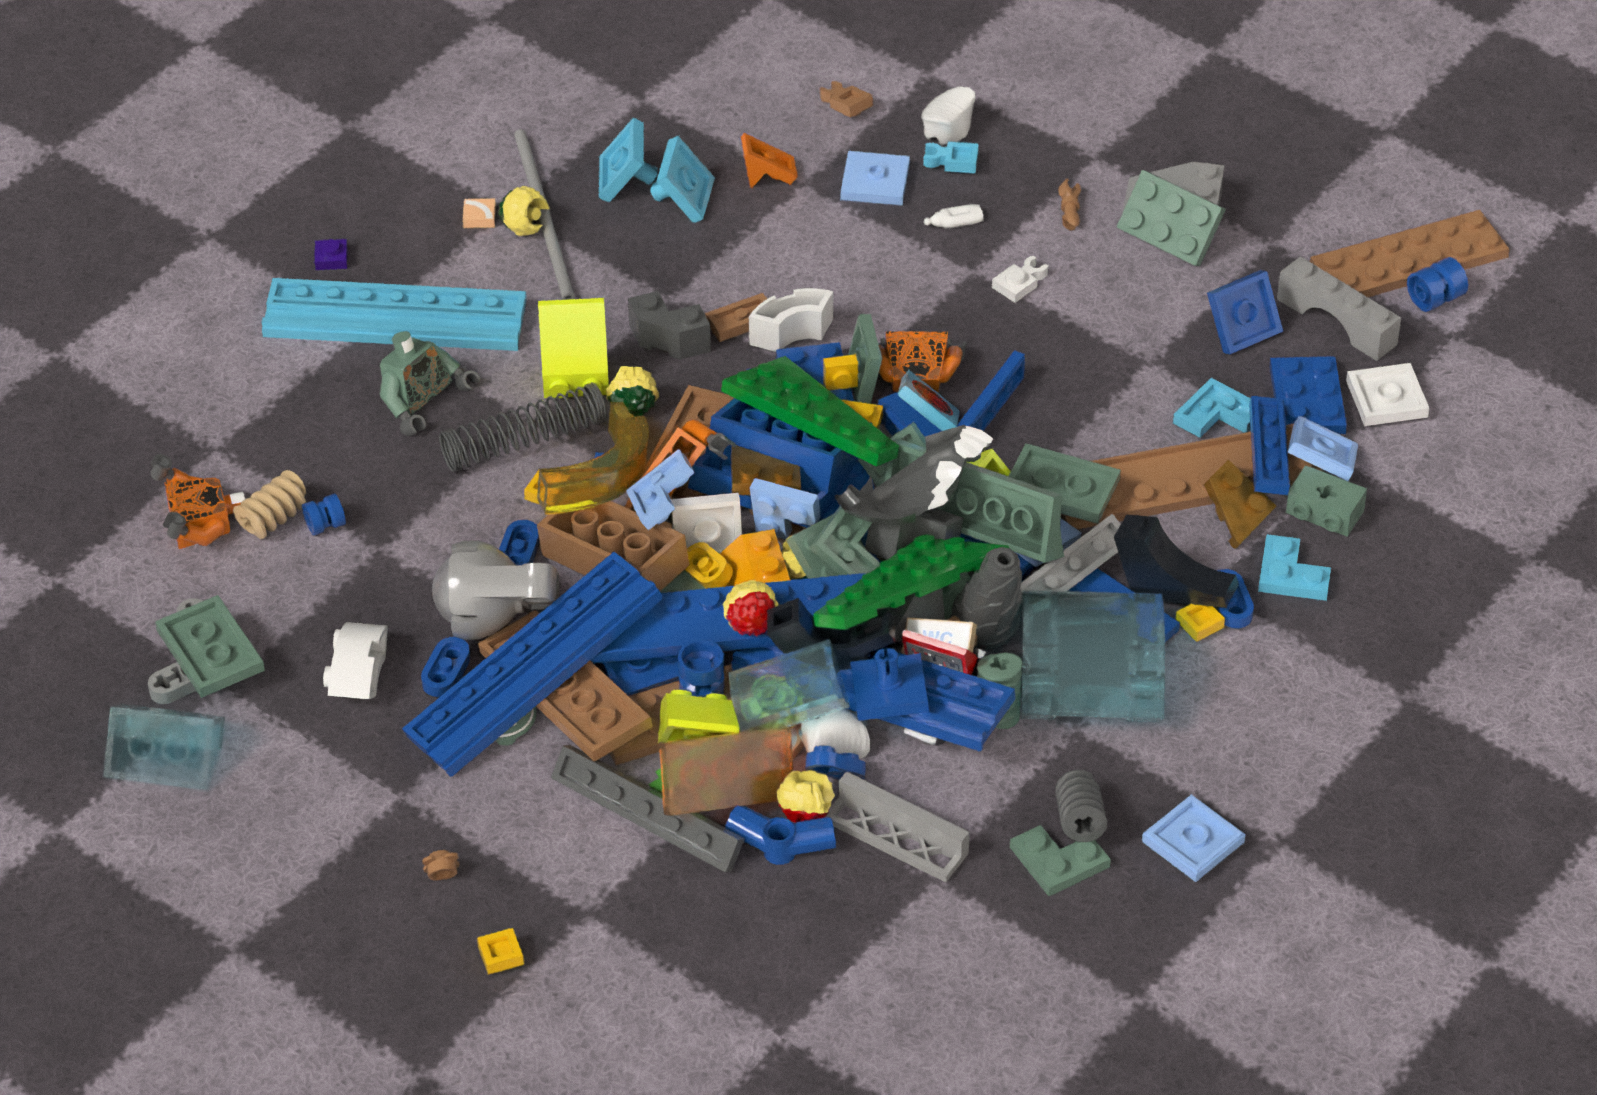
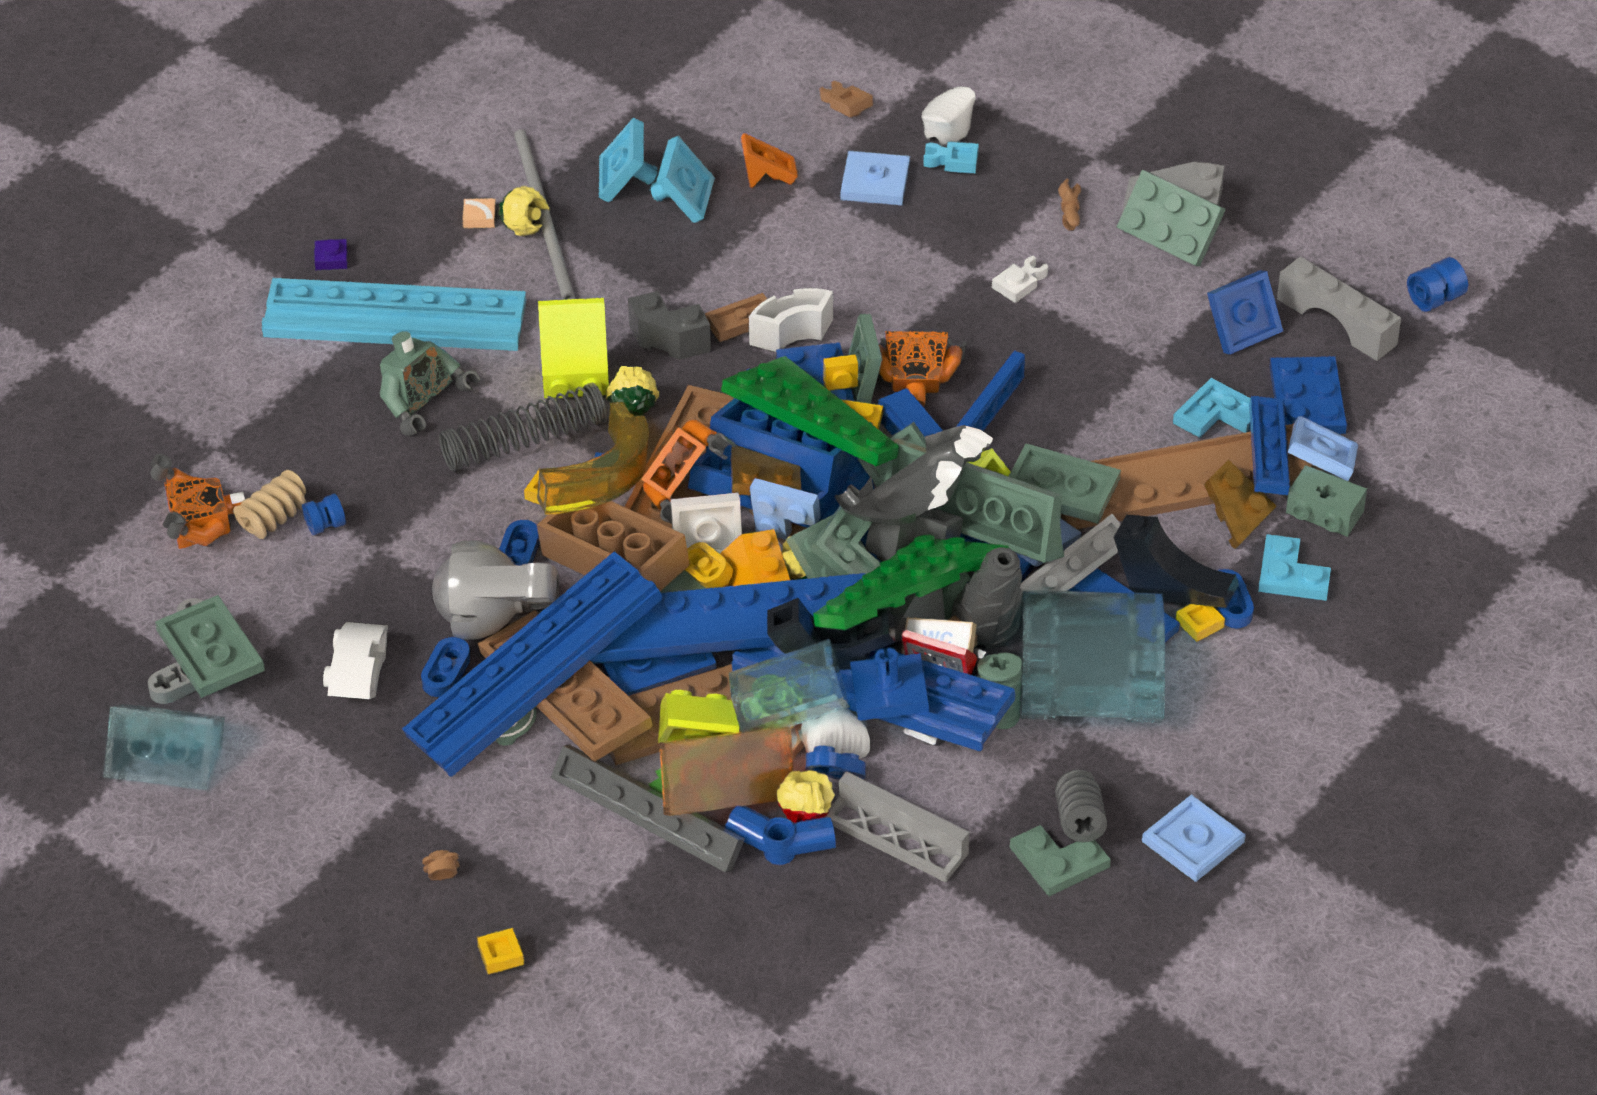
light blue plate [626,449,695,530] -> none
blue wheel [678,639,725,697] -> none
red piece [723,580,779,636] -> none
medium azure tile [898,370,960,431] -> none
white piece [924,204,983,229] -> none
medium nougat plate [1310,209,1510,297] -> none
white plate [1346,363,1429,426] -> none

